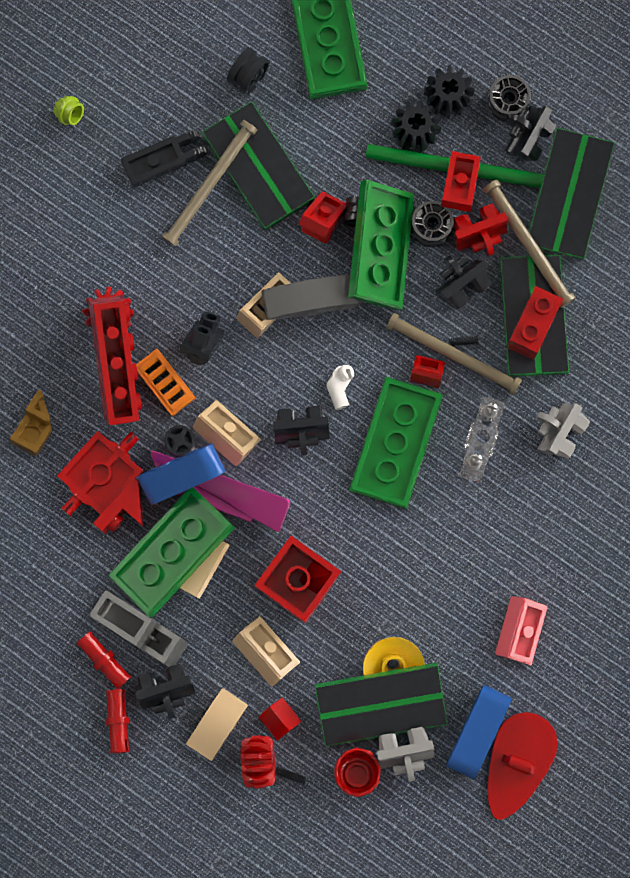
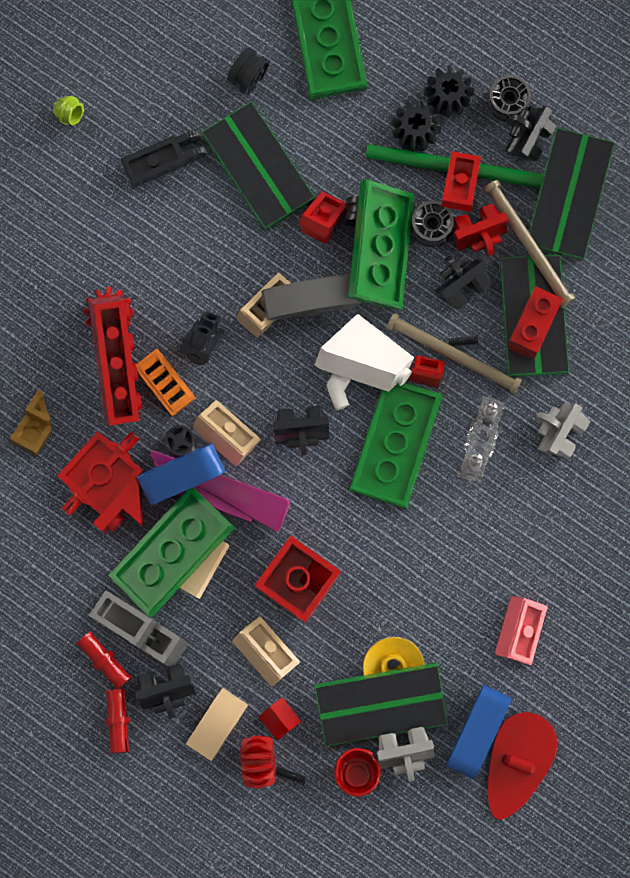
dark tan bar [161,120,258,247] -> none
none -> white slope [315,314,414,392]

